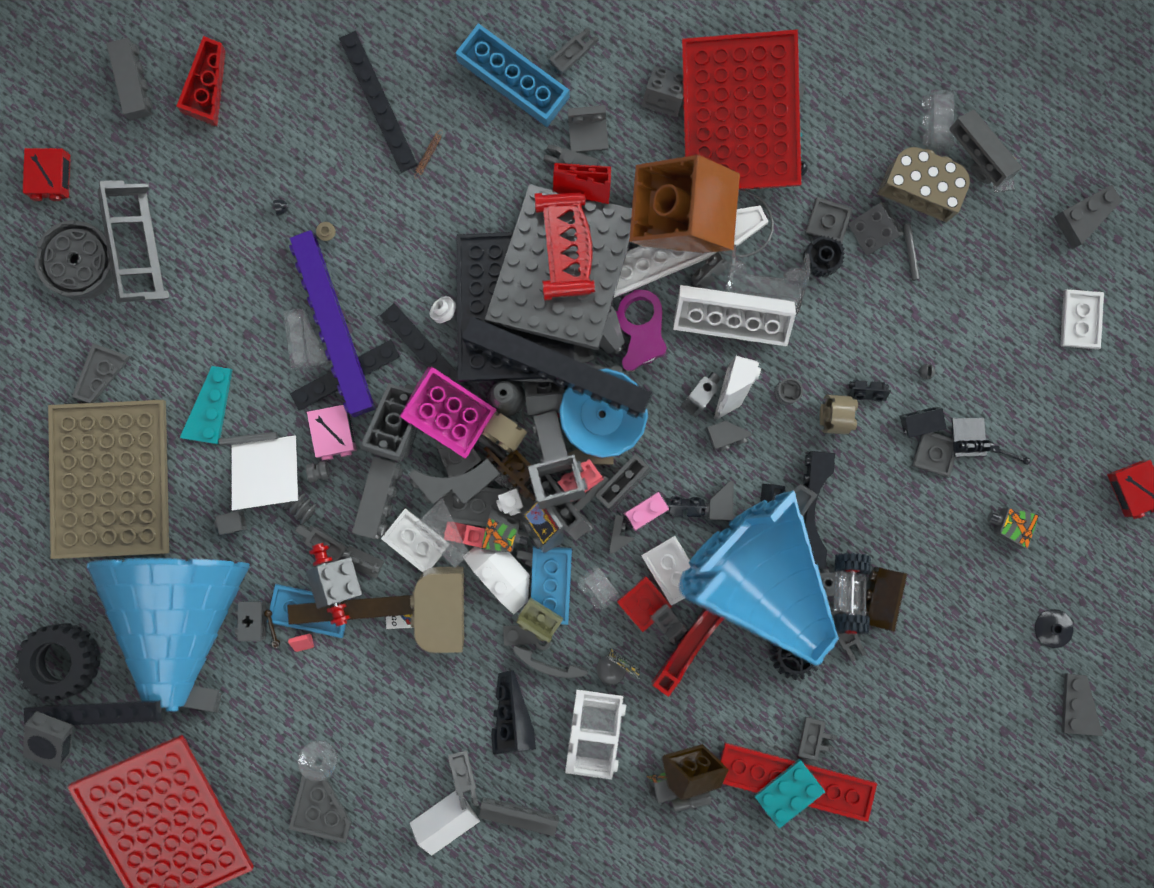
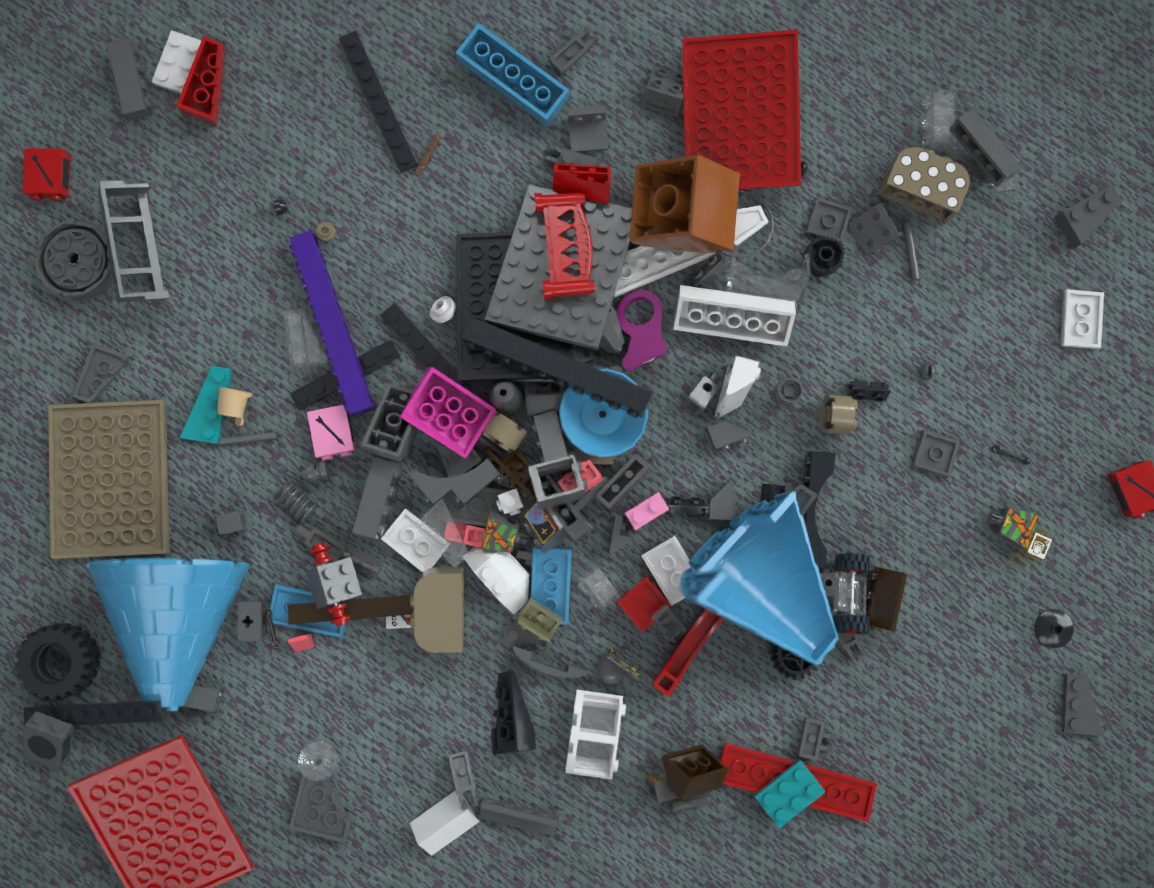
white sticker [232,435,298,510] -> none
black hinge [899,407,947,438] -> none
hinge [951,418,994,457] -> none
none -> white plate [152,30,201,94]
none -> tan hat [217,387,252,426]
none -> clear yellow brick [1020,529,1053,561]

